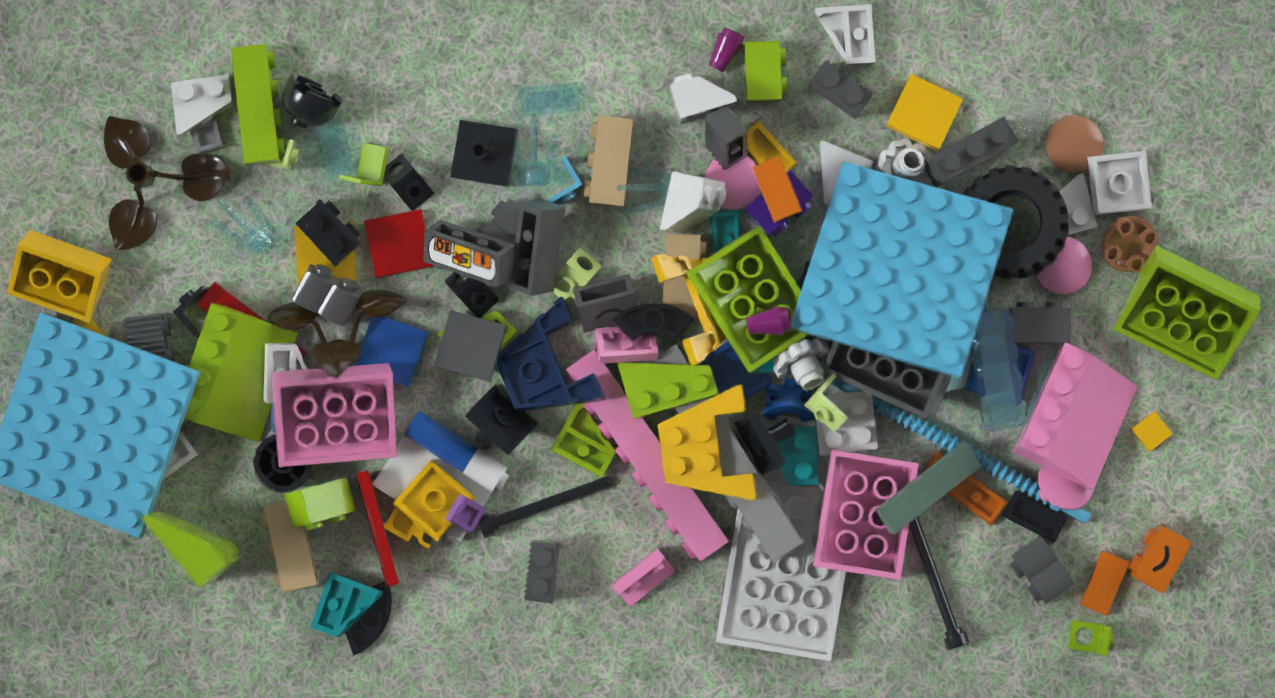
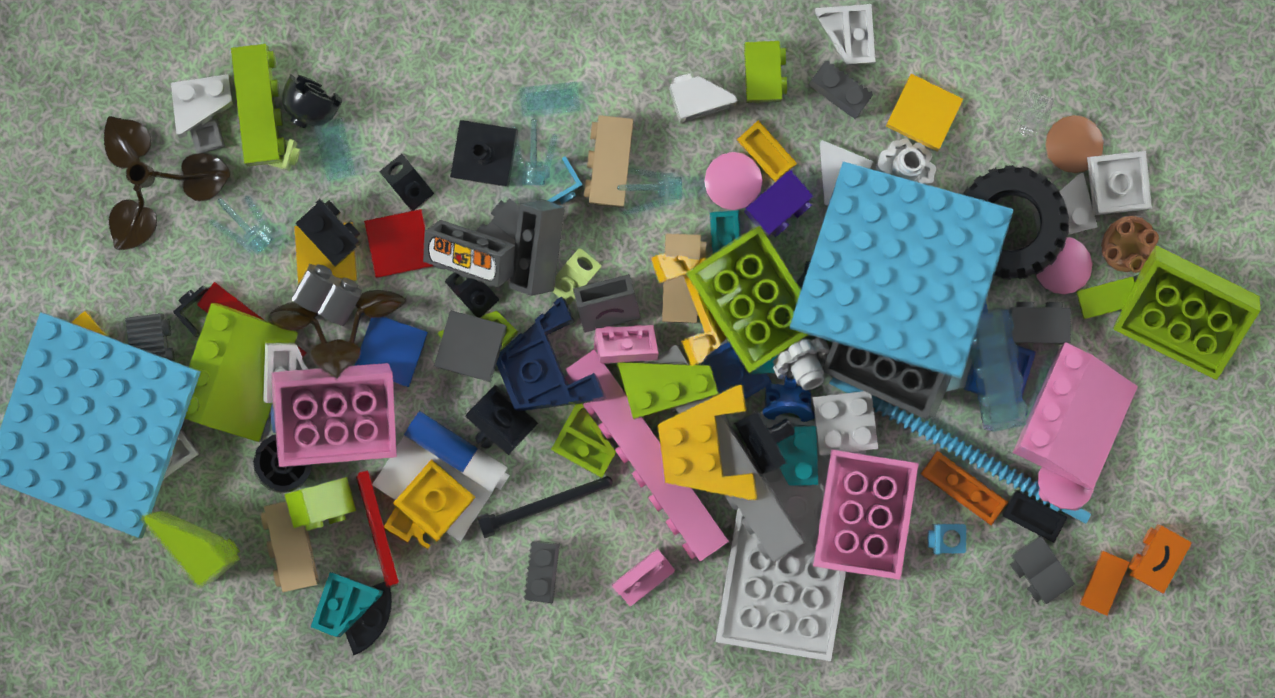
yellow slope [7,230,112,323] -> none
lime bracket [338,143,389,187] -> none
medium lavender tile [445,494,486,534] -> none
black tile [611,304,695,342] -> none
white slope [660,171,726,233] -> none
dark grey brick [705,105,748,170] -> none
magenta cone [708,27,745,72] -> none
magenta cone [746,306,790,335] -> none
orange tile [752,156,802,222] -> none
yellowish green bracket [804,373,847,431] -> none
sand green tile [876,442,981,534] -> none
black piece [909,516,970,650] -> none
dark grey brick [924,116,1019,188] -> none
lime bracket [1068,620,1114,656] -> none
yellow tile [1131,411,1173,452] -> none
none -> medium azure bracket [927,524,966,555]
none -> lime tile [1076,276,1135,319]

